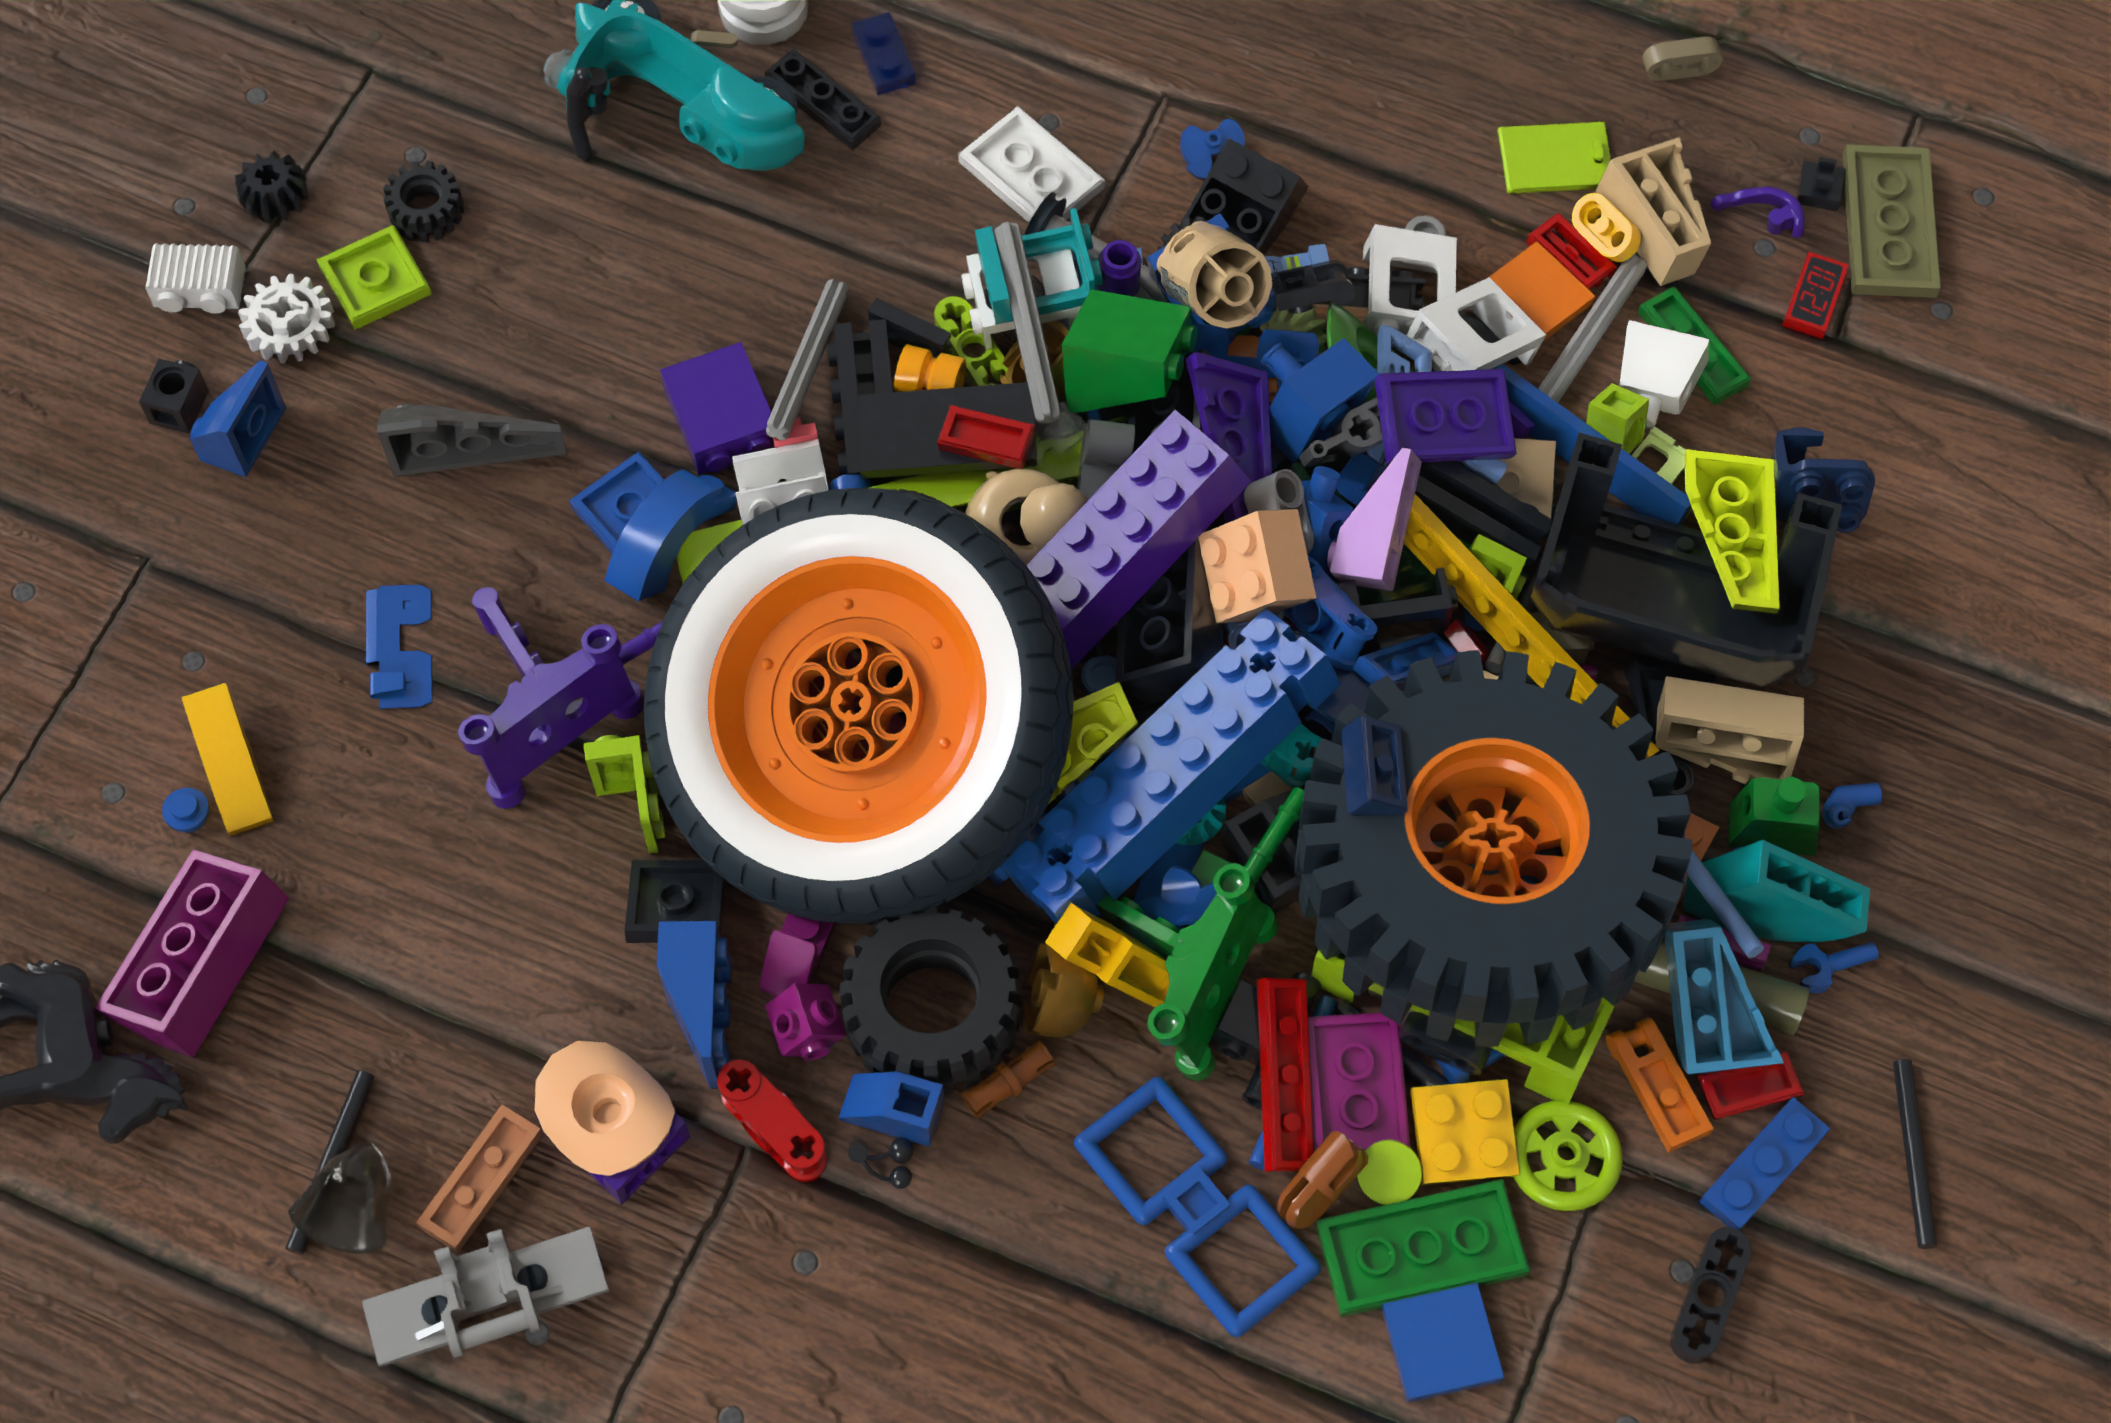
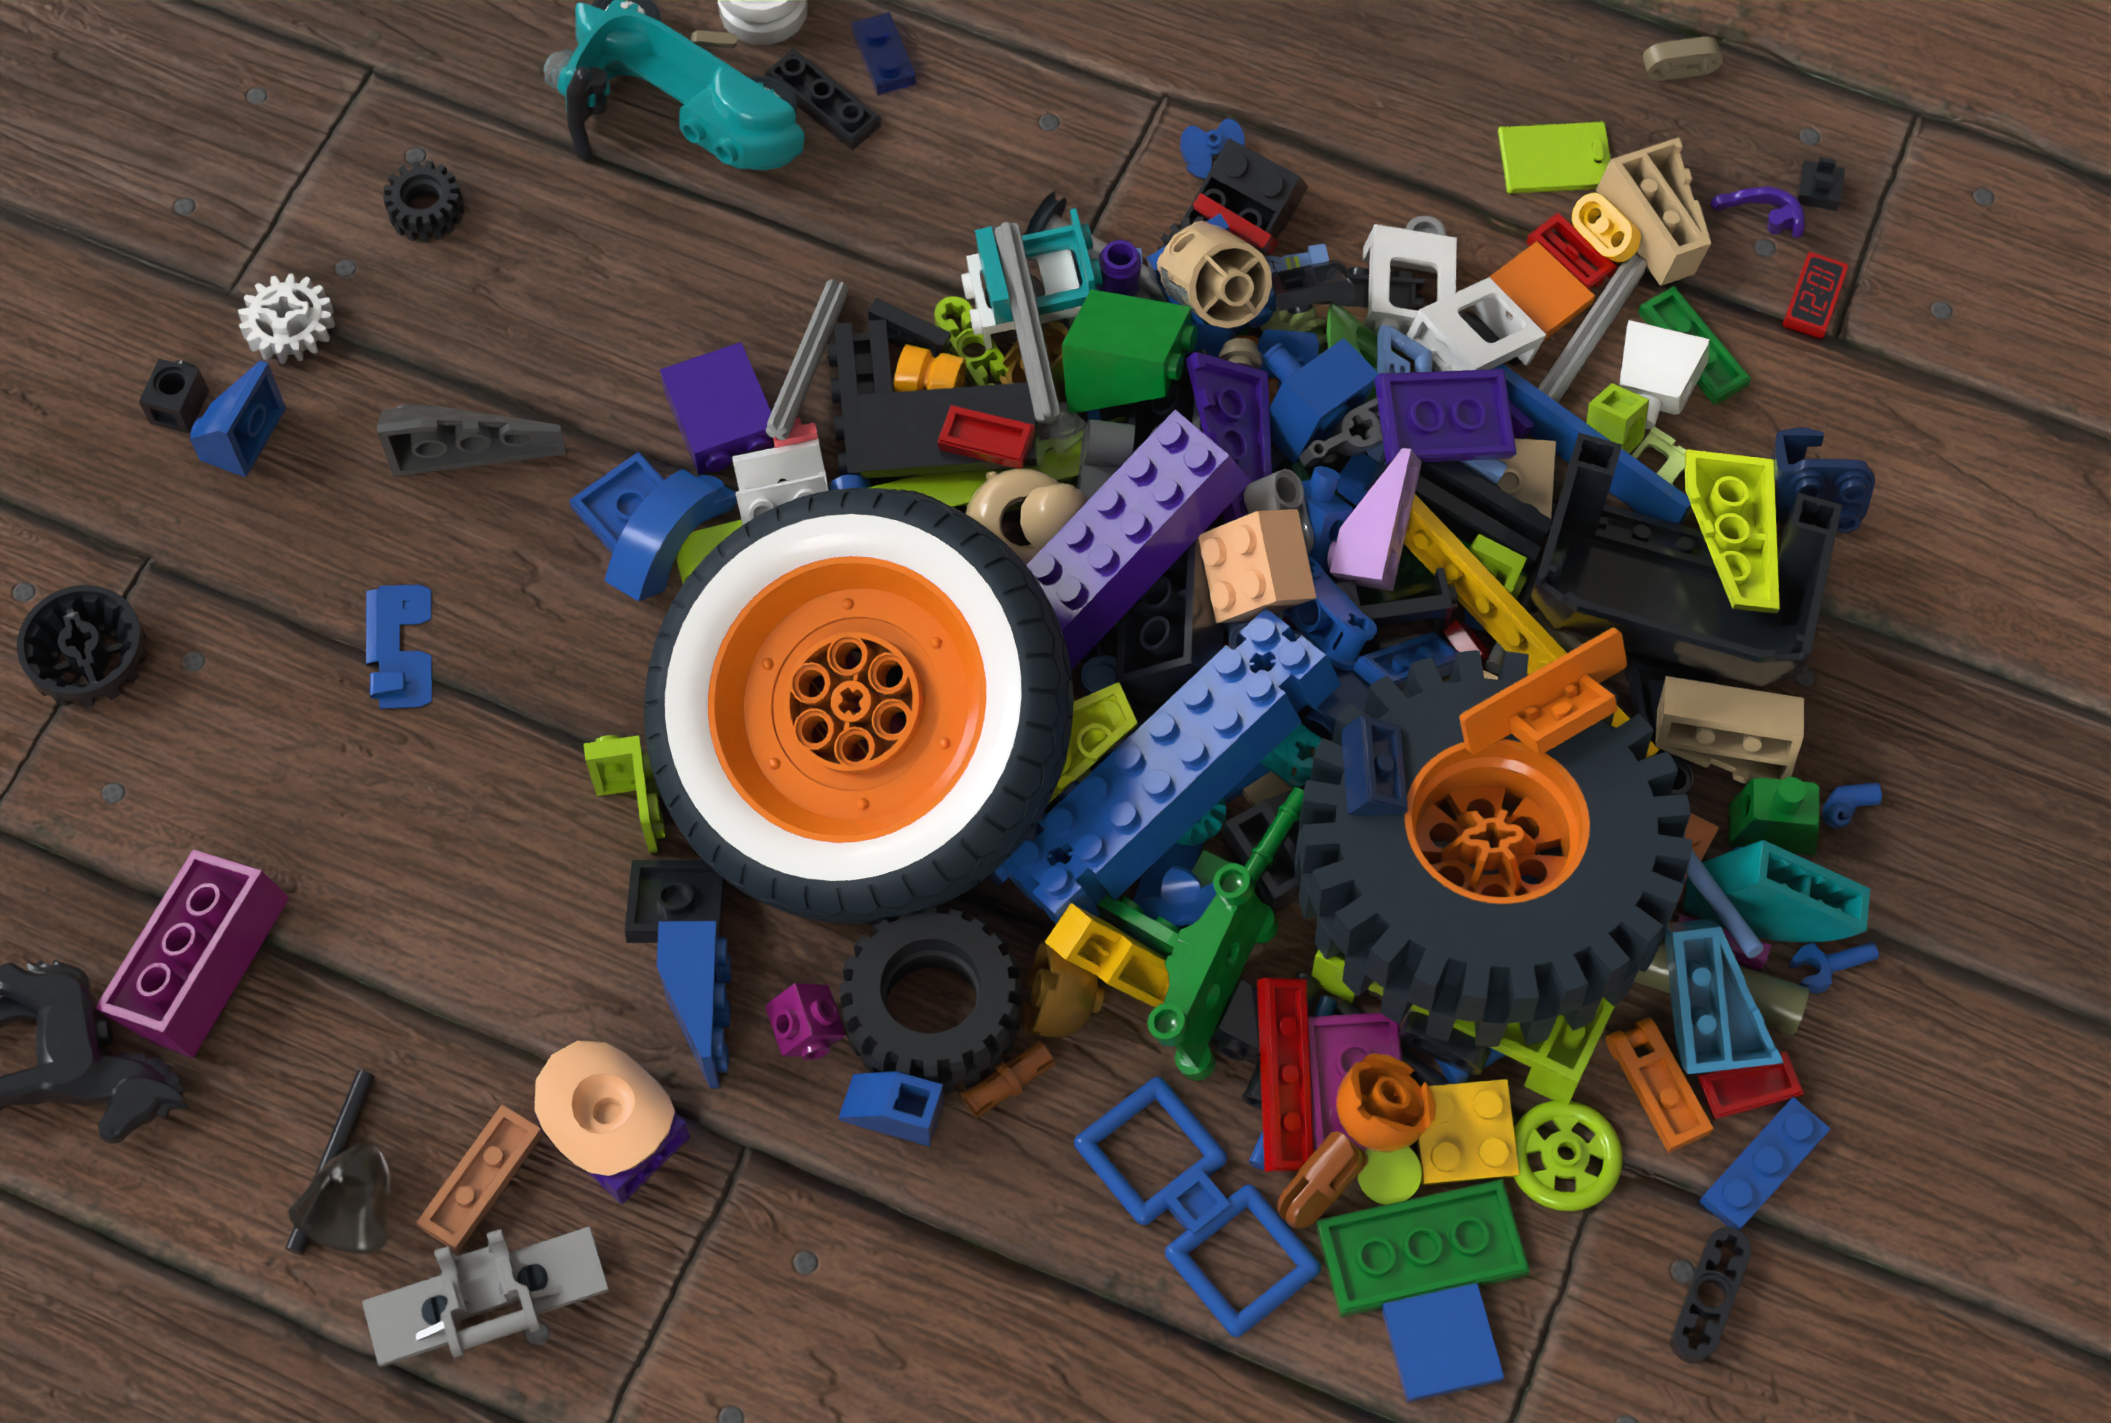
white brick [146,243,246,313] -> none
blue plate [162,788,210,833] -> none
yellow slope [181,683,274,836] -> none
black gear [235,150,309,224] -> none
lime tile [317,225,432,330] -> none
dark purple piece [458,587,663,809] -> none
red piece [717,1059,827,1182] -> none
magenta slope [758,913,837,997] -> none
black piece [849,1137,913,1189] -> none
white tile [959,107,1105,222] -> none
olive plate [1842,144,1941,298] -> none
black bar [1893,1059,1938,1249] -> none
none -> black gear [17,585,147,708]
none -> red tile [1192,193,1279,255]
none -> dark tan plate [1218,338,1262,369]
none -> orange cylinder [1336,1053,1436,1153]
none -> orange bracket [1459,628,1627,756]

